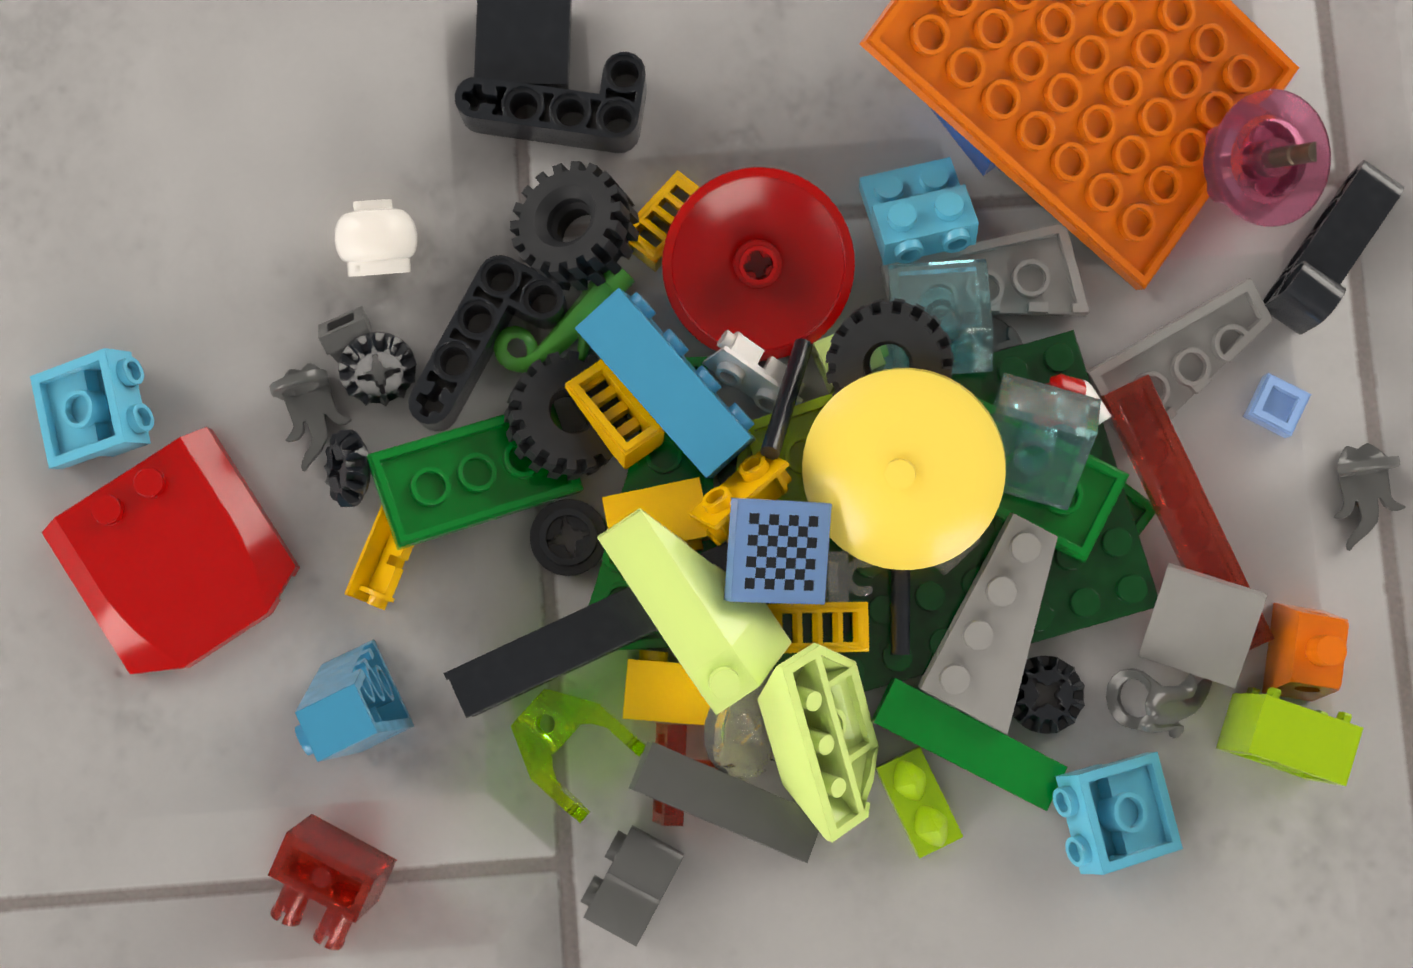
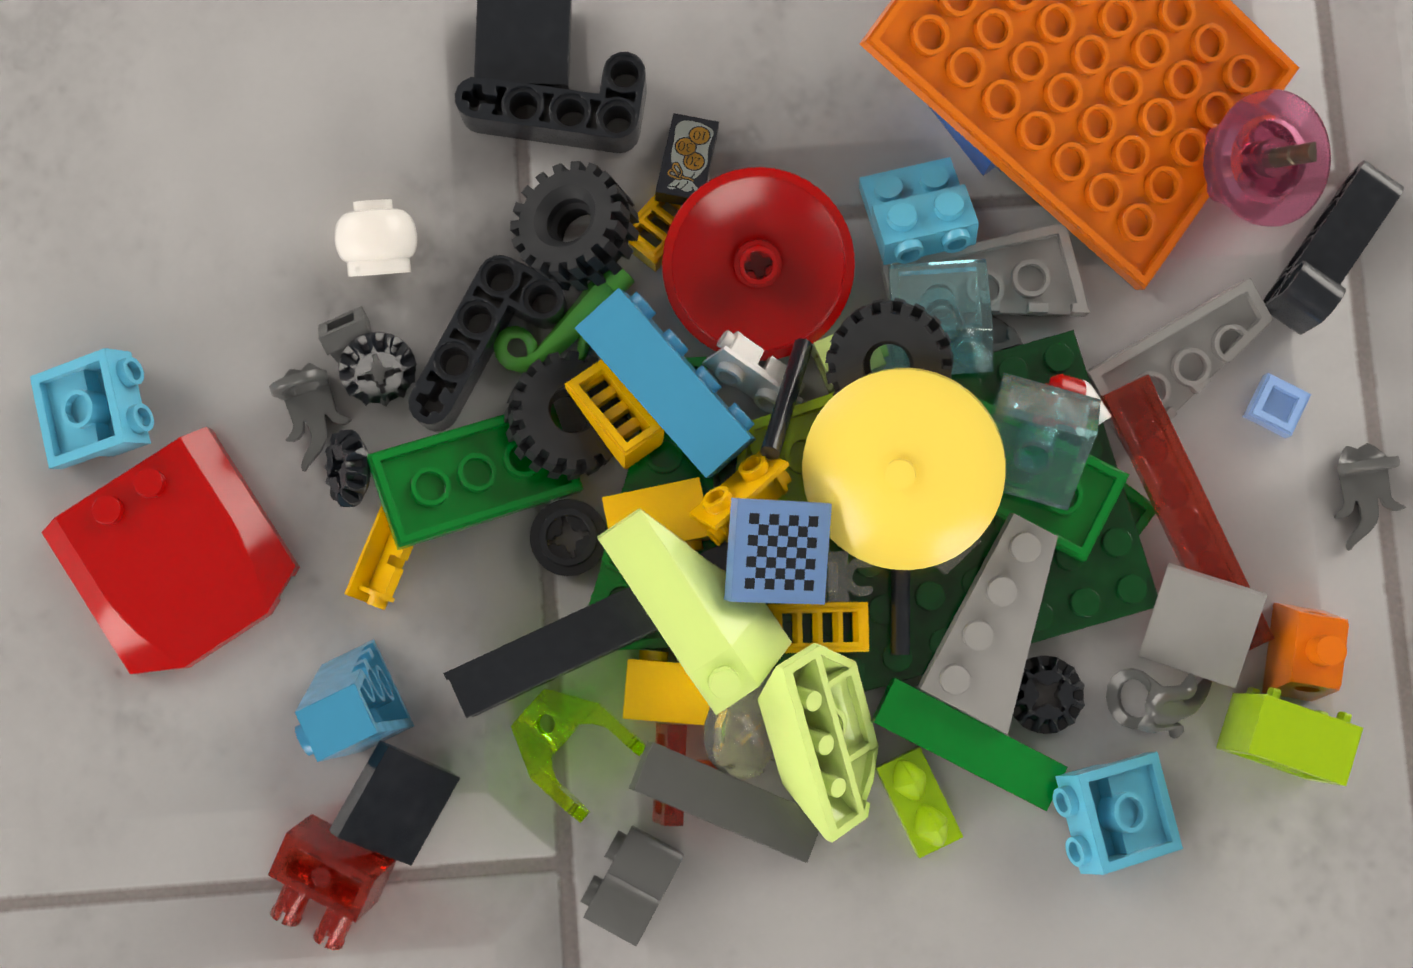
none -> black tile [329,740,460,866]
none -> tile [655,113,719,206]

